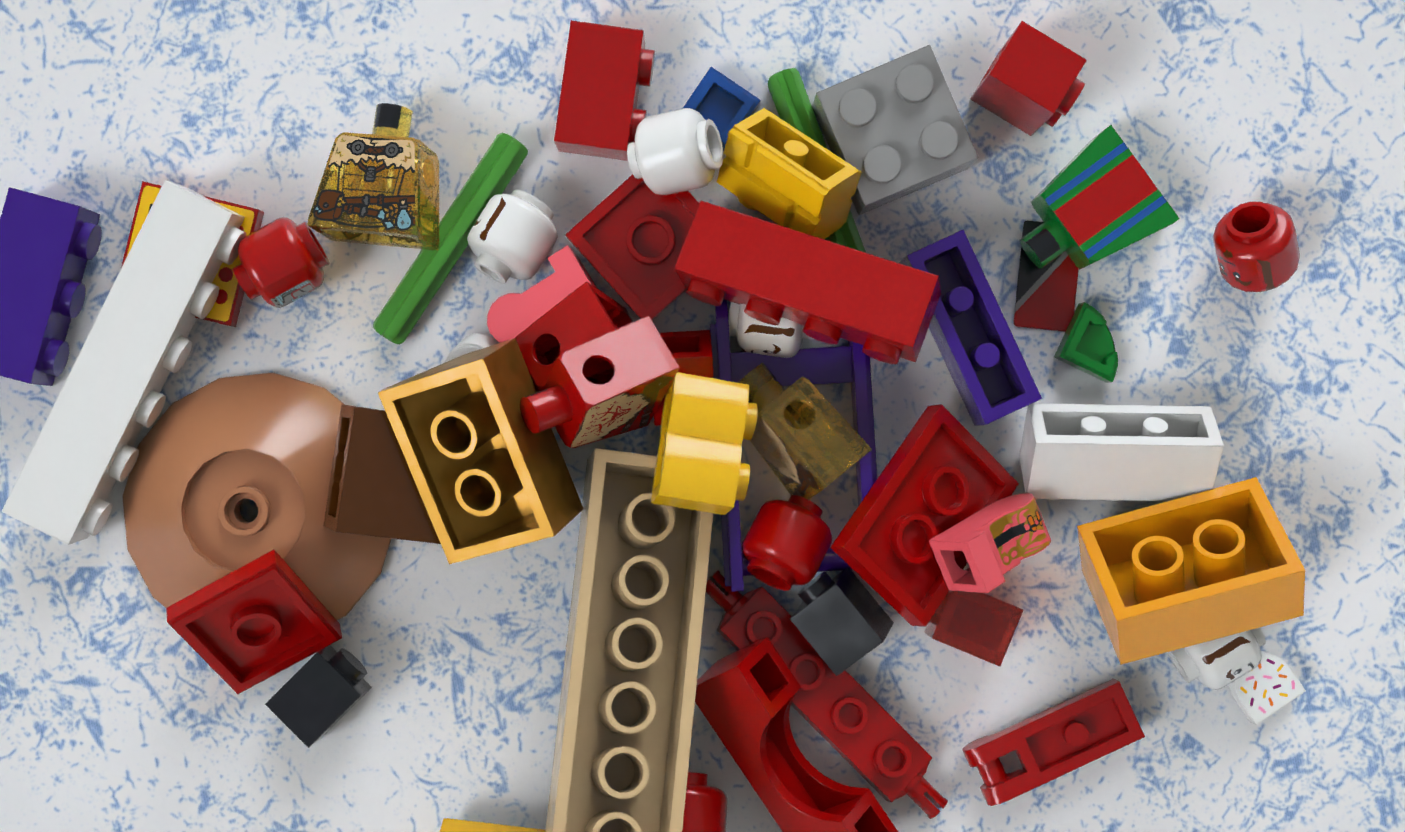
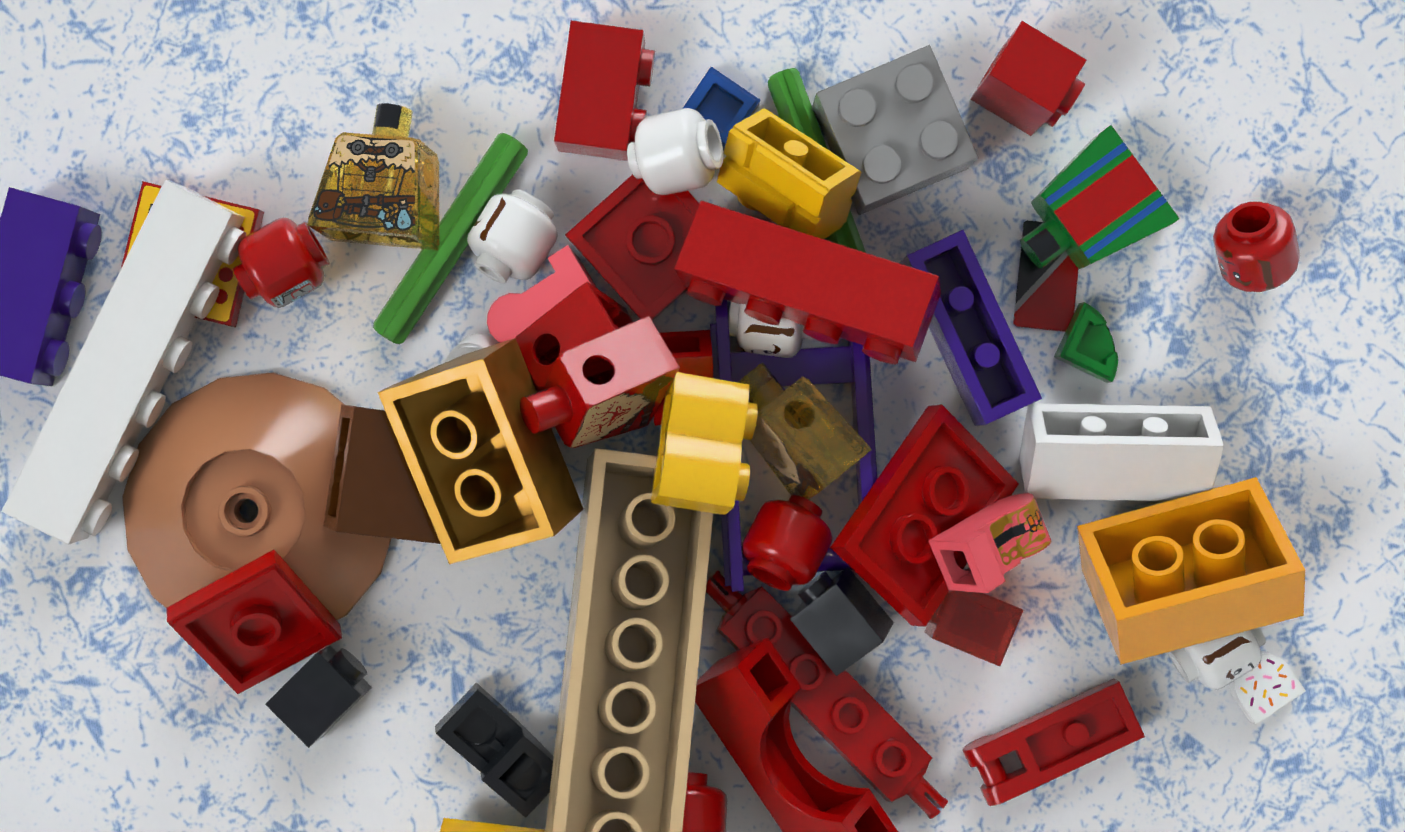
none -> black slope [435,683,554,818]

